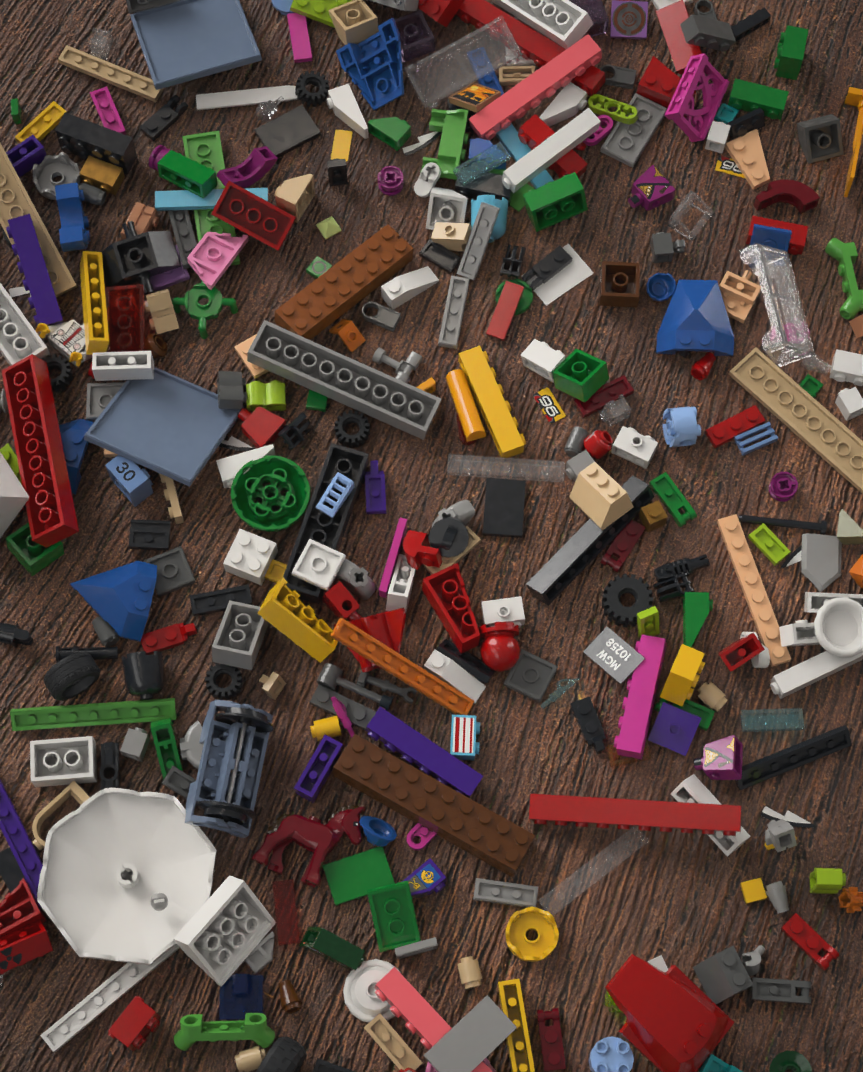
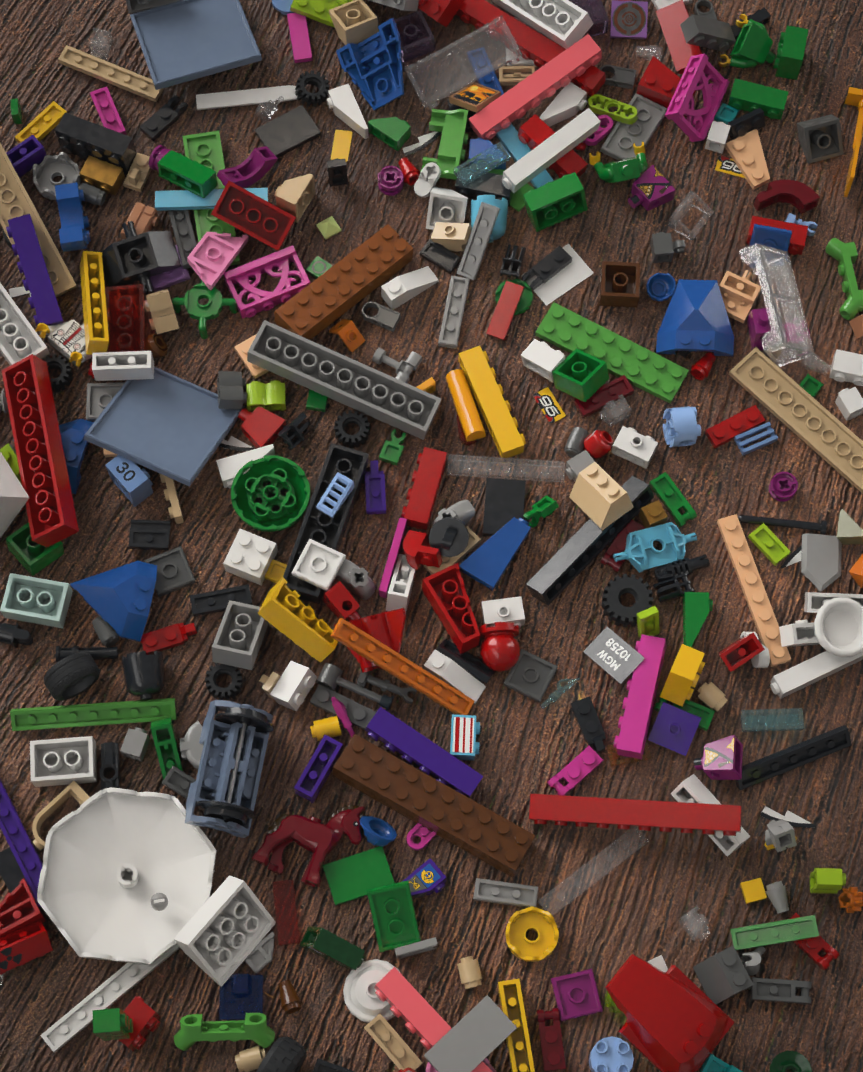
none -> light aqua brick [0,573,73,628]
none -> green brick [92,1008,133,1041]
none -> tan hinge [123,153,152,192]
none -> dark pink fence [223,245,311,318]
none -> white brick [270,661,318,711]
none -> green plate [379,429,406,466]
none -> red cone [398,158,420,185]
none -> red brick [401,447,447,531]
none -> blue slope [459,517,531,591]
none -> green plate [523,495,559,528]
none -> bright green plate [535,302,689,404]
none -> dark pink plate [547,745,603,796]
none -> magenta tile [550,969,603,1022]
none -> green torso [589,142,648,183]
none -> medium azure plate [613,522,697,573]
none -> clear cone [635,45,663,62]
none -> clear brick [678,905,711,941]
none -> green torso [718,14,776,68]
none -> green plate [730,915,819,951]
none -> magenta torso [747,308,775,350]
none -> light blue piece [785,213,818,236]

